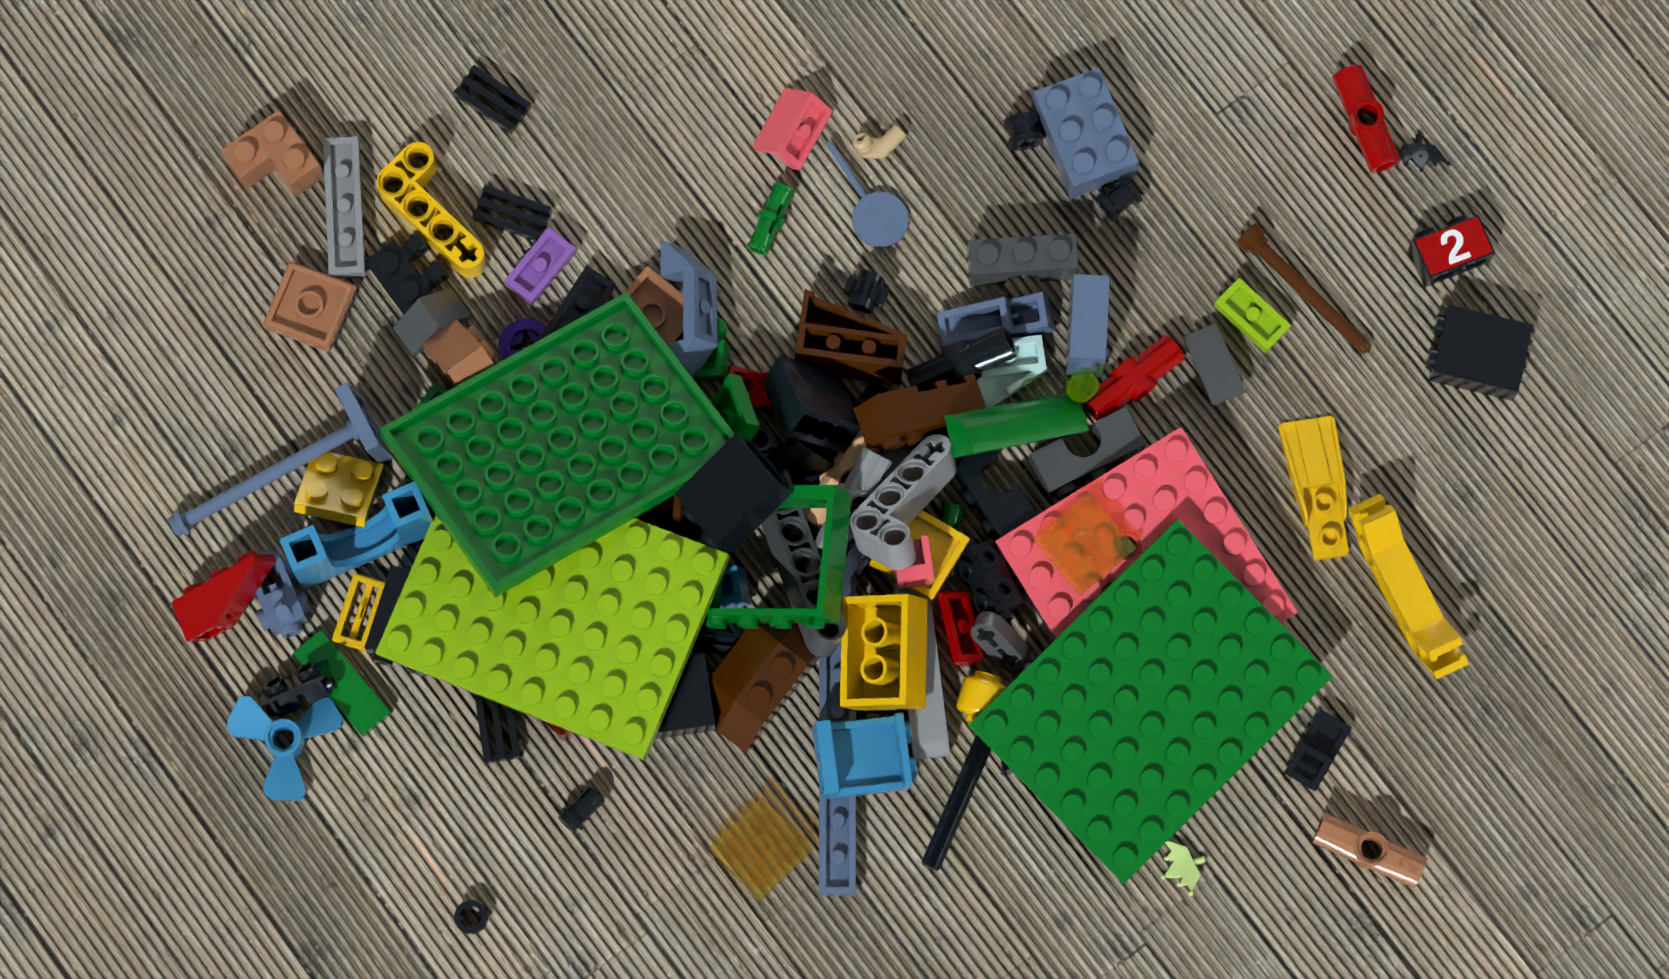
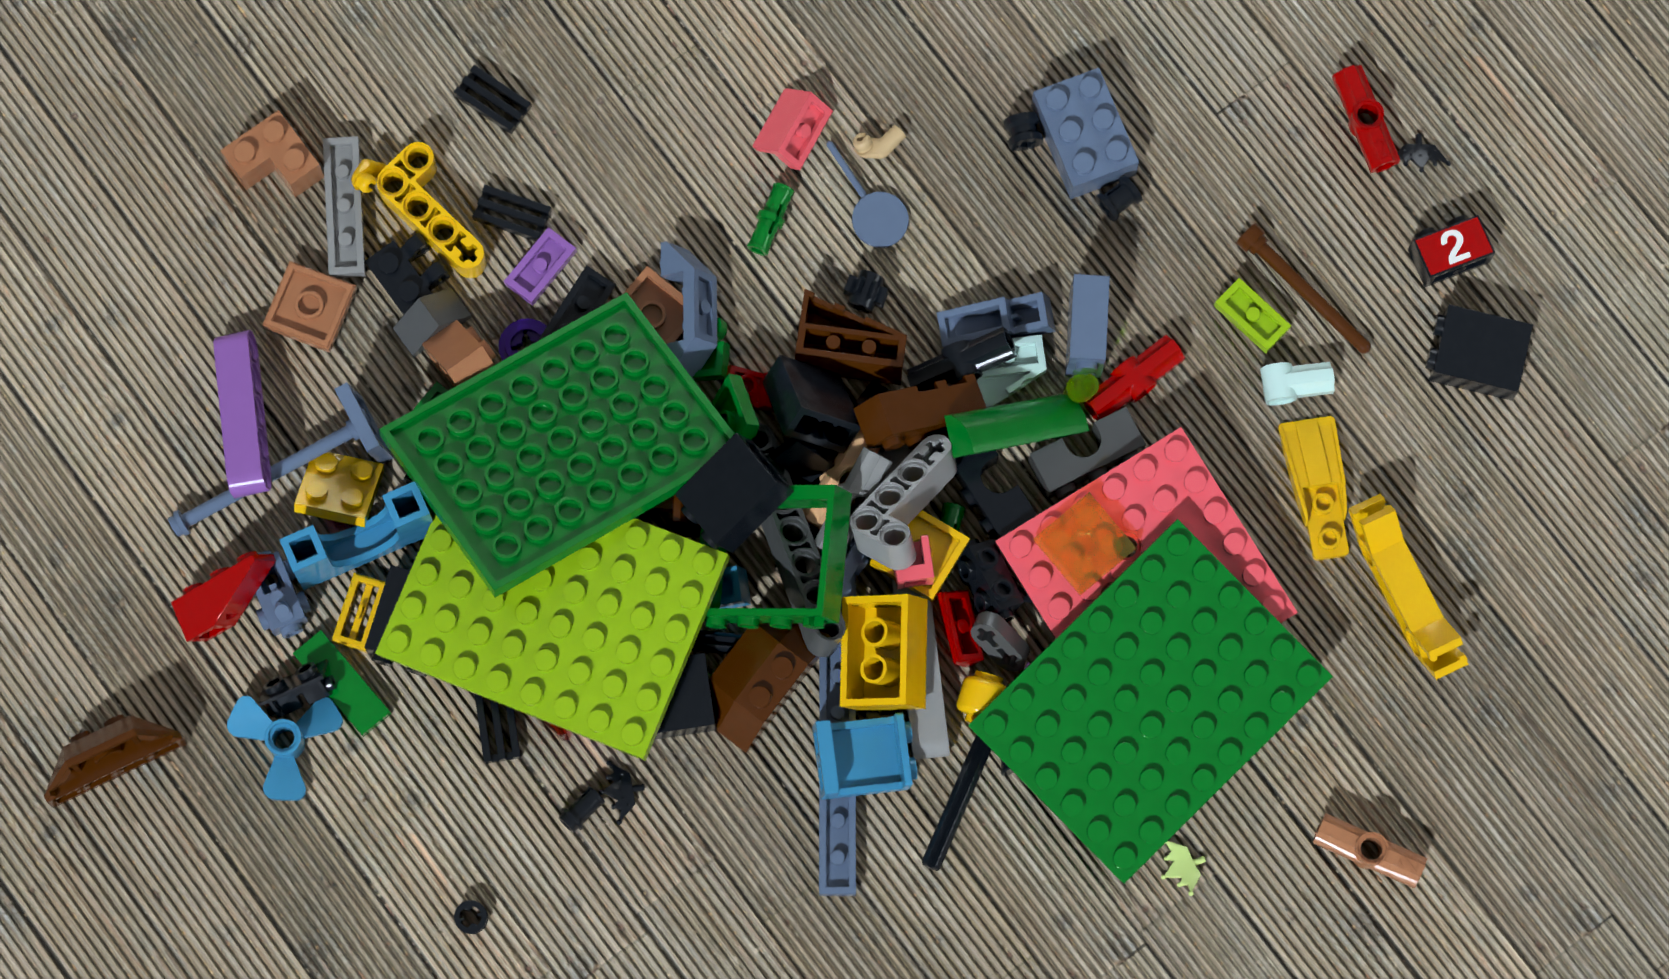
clear yellow plate [709,797,813,902] -> none
dark grey arch [967,234,1078,286] -> none
dark grey slope [1183,323,1246,406] -> none
black slope [1284,709,1352,792] -> none
none -> reddish brown wedge [44,714,187,808]
none -> medium lavender beam [213,330,272,499]
none -> yellow arm [351,159,386,193]
none -> black piece [599,760,645,825]
none -> light aqua piece [1260,362,1335,406]

